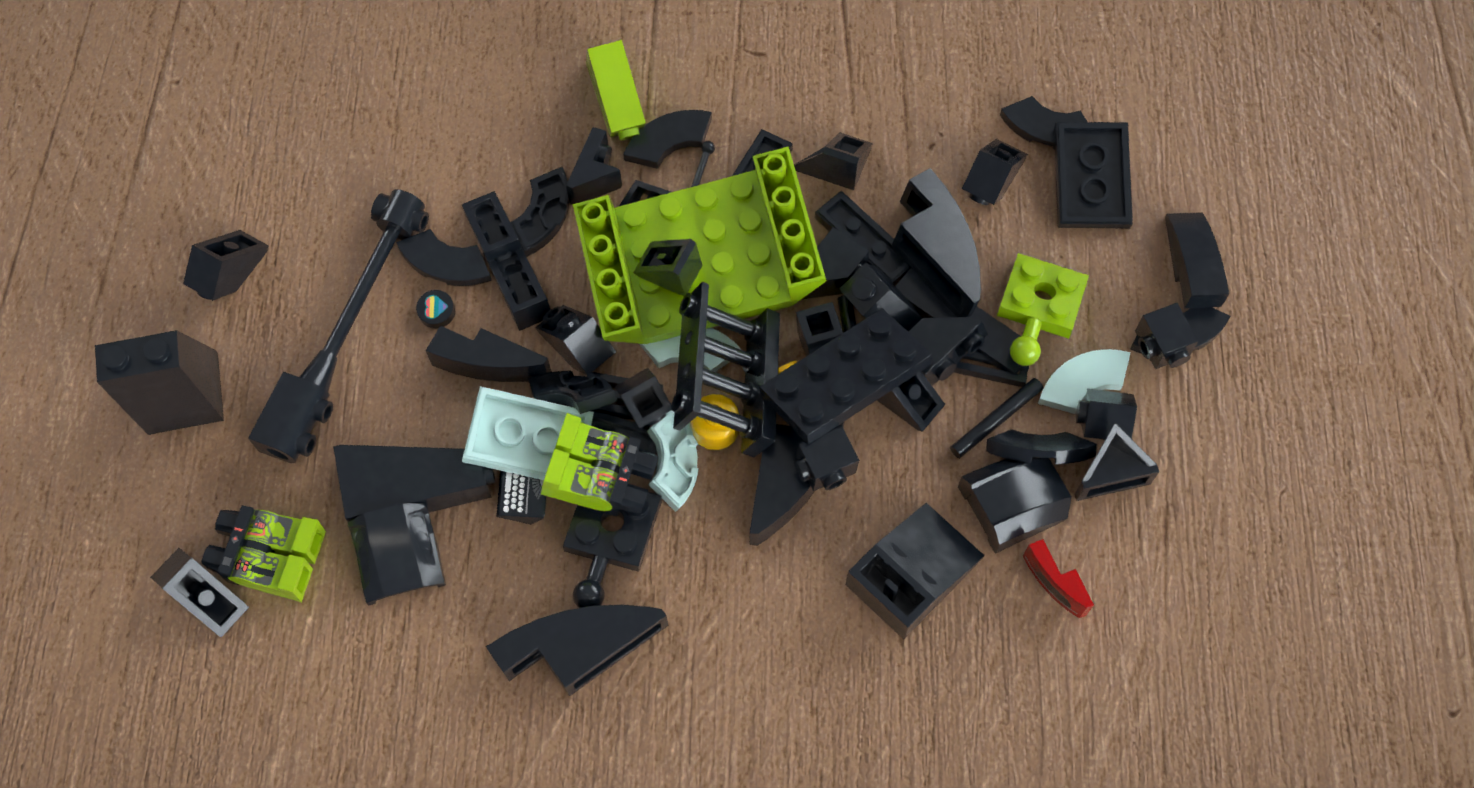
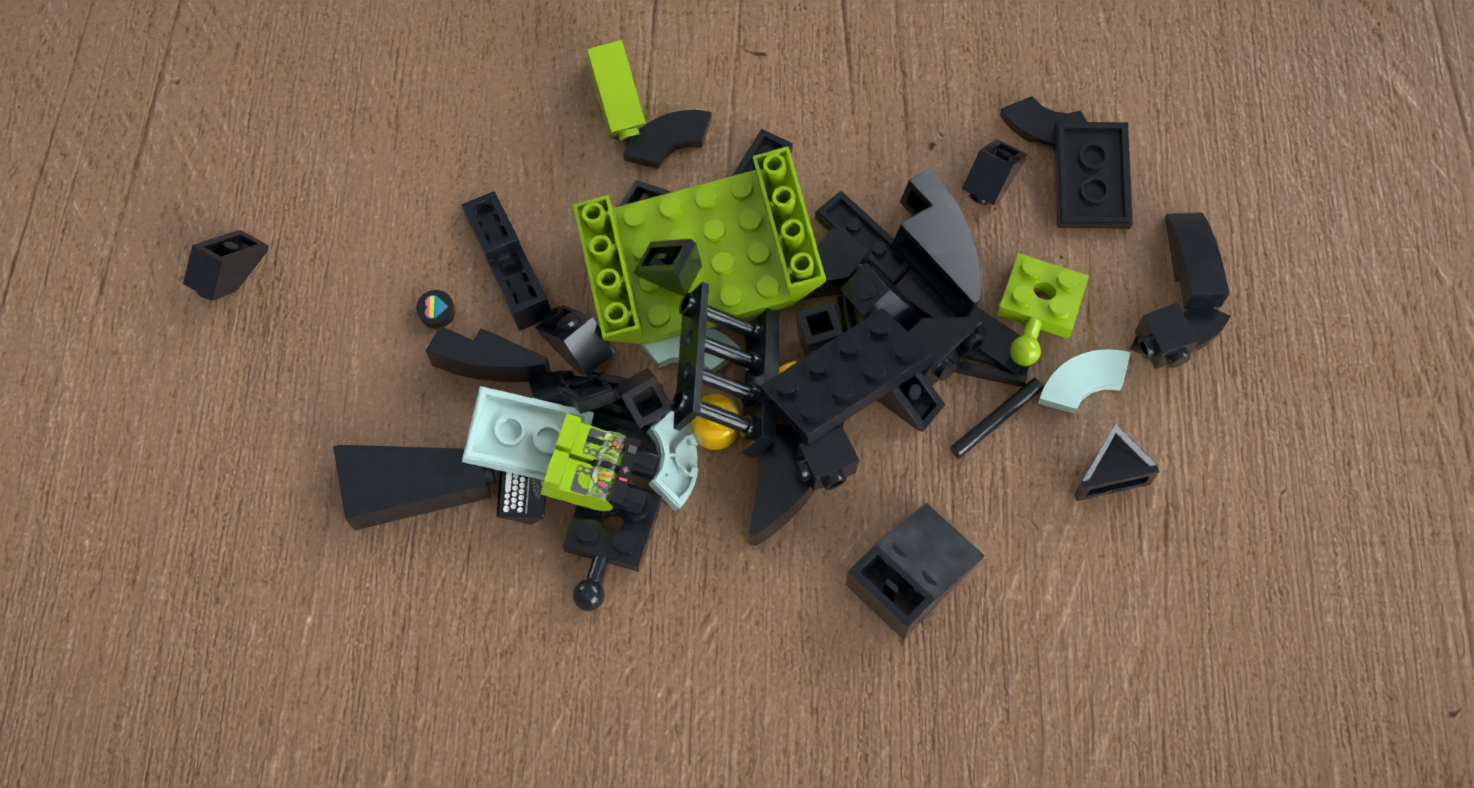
black slope [95,330,224,435] -> none
slope [150,548,249,637] -> none
hips [201,505,326,602] -> none
black bar [248,189,429,463] -> none
black slope [348,503,446,606] -> none
black tile [396,229,492,286] -> none
black slope [485,604,669,696] -> none
black tile [510,166,569,257] -> none
black slope [566,127,622,205] -> none
black hinge [691,141,715,187] -> none
black slope [794,132,873,190] -> none
black slope [958,457,1072,554] -> none
black tile [986,429,1097,464] -> none
red slope [1023,539,1094,618] -> none
black brick [1076,389,1137,440] -> none

